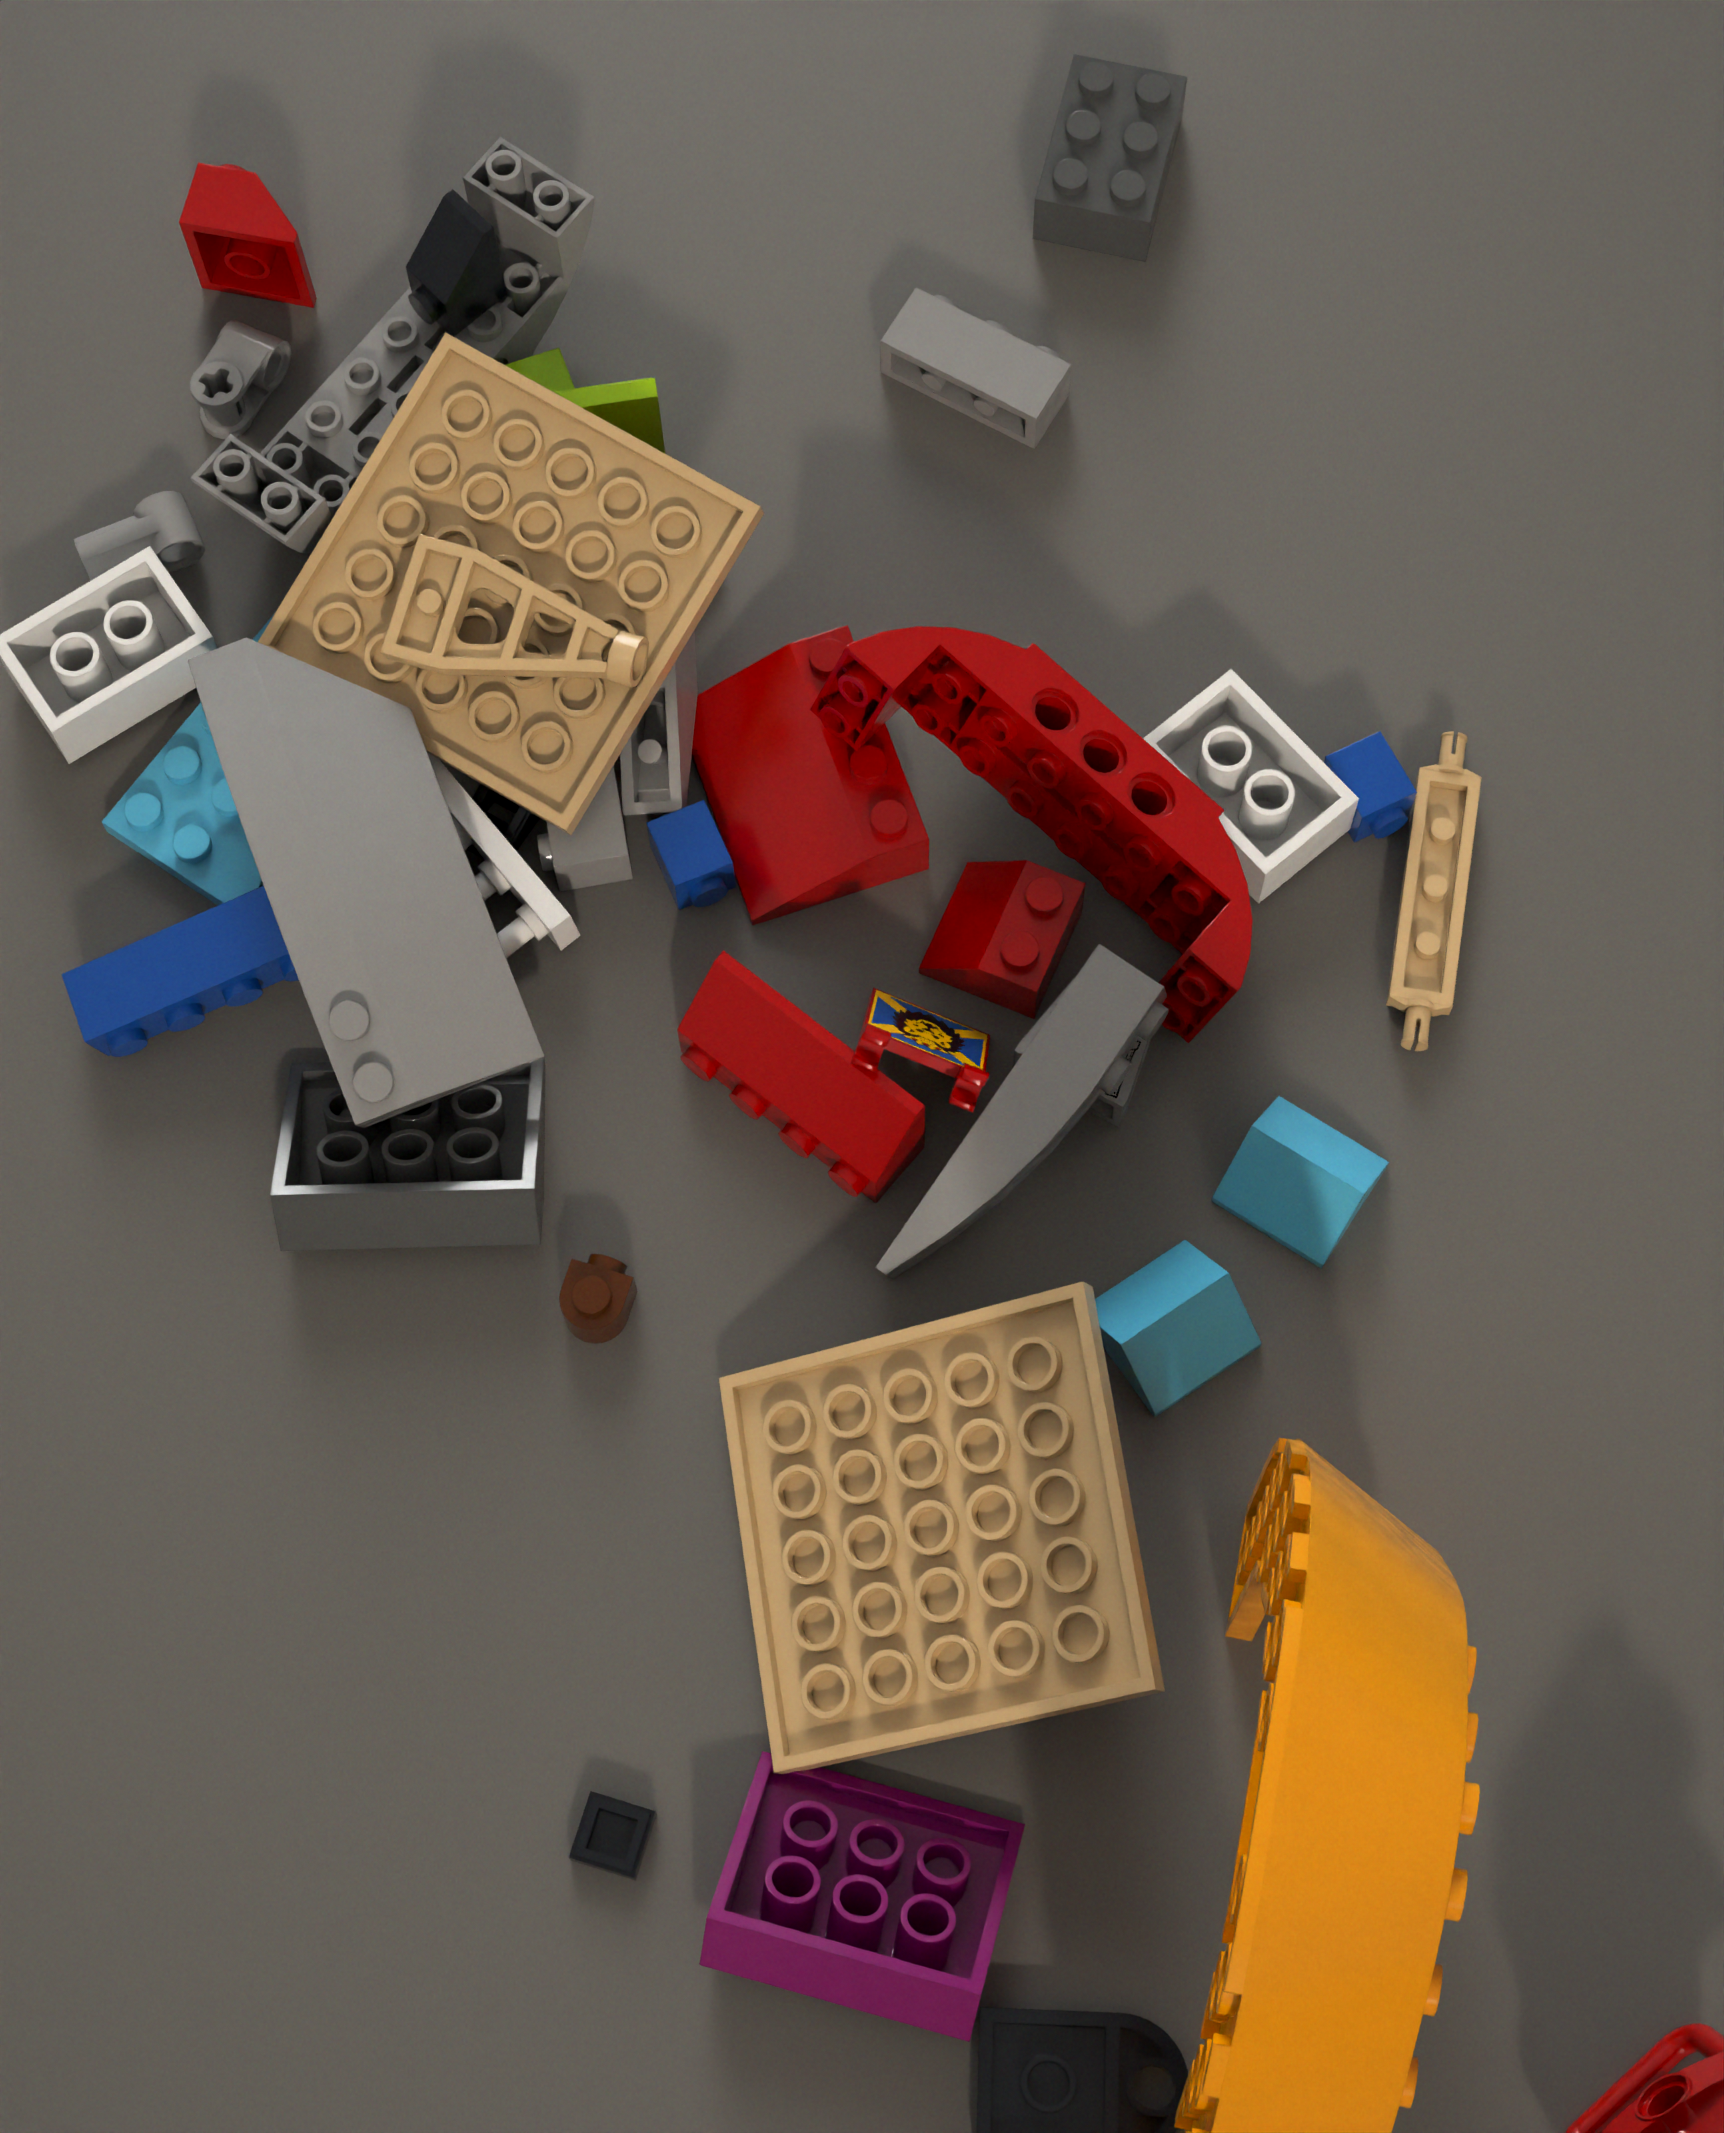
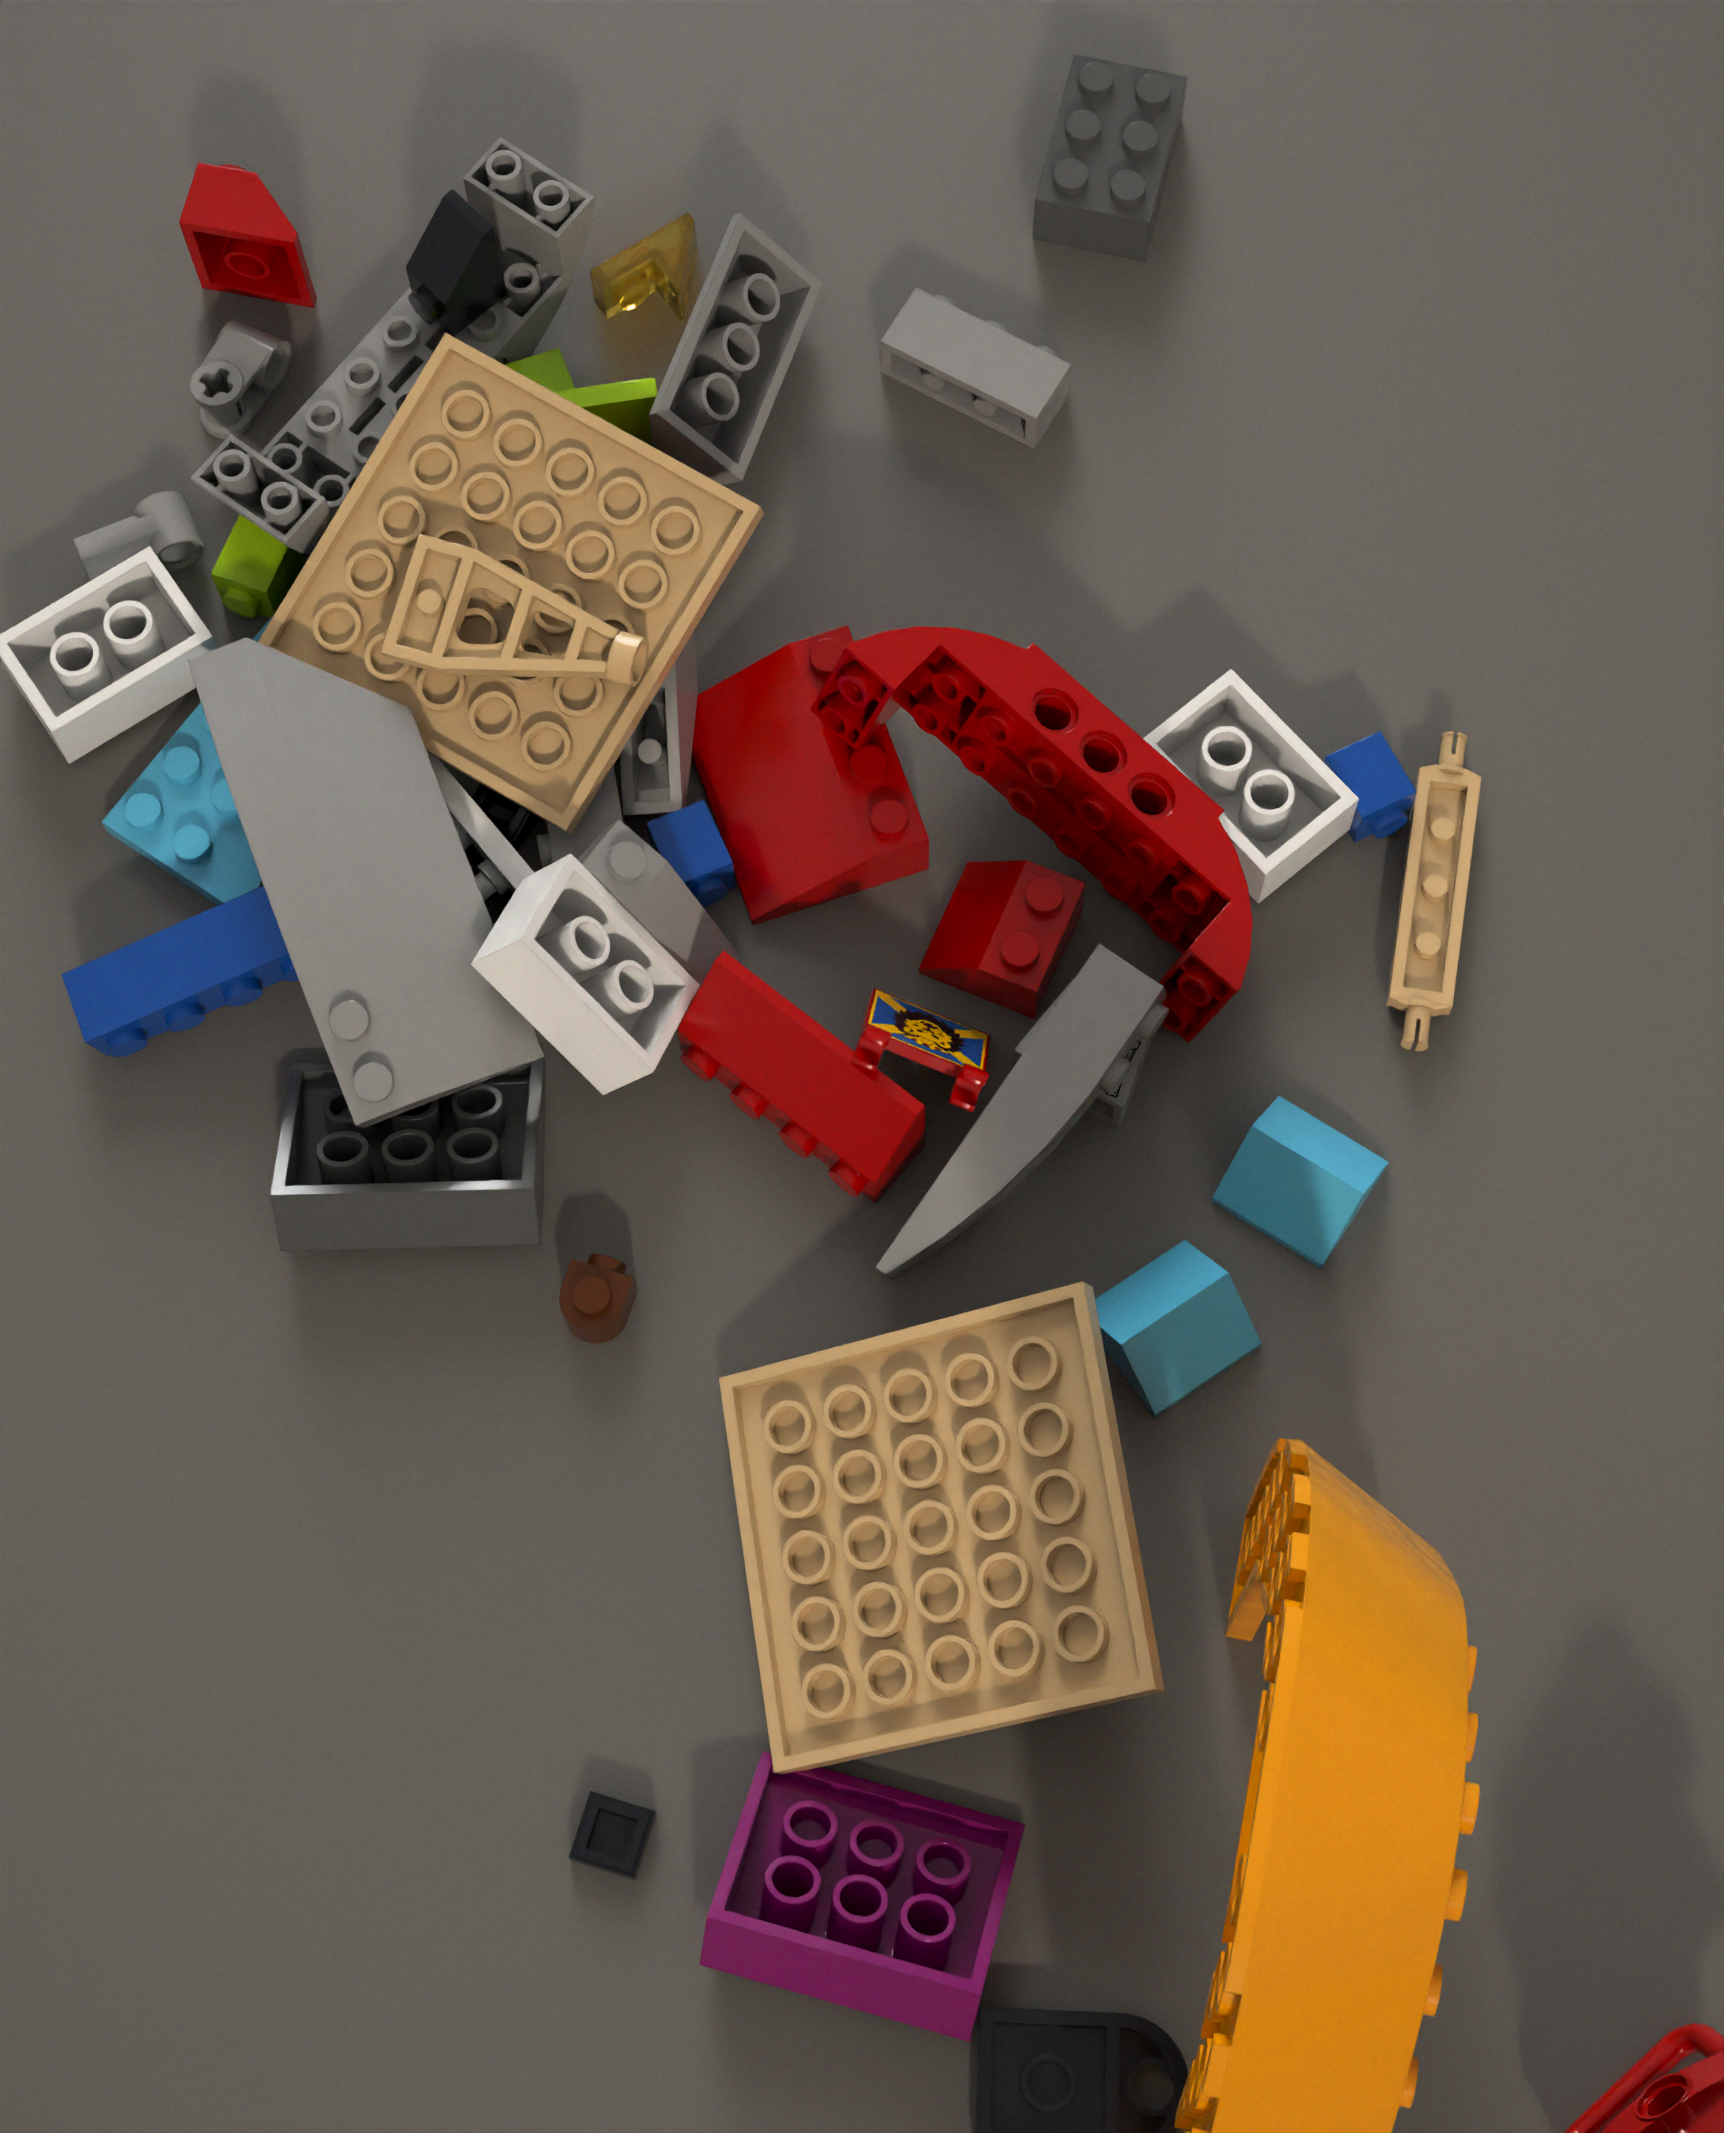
none -> lime brick [211,515,306,618]
none -> white brick [471,854,700,1095]
none -> light grey slope [577,819,741,999]
none -> clear yellow slope [590,212,698,321]
none -> light grey slope [649,213,823,485]

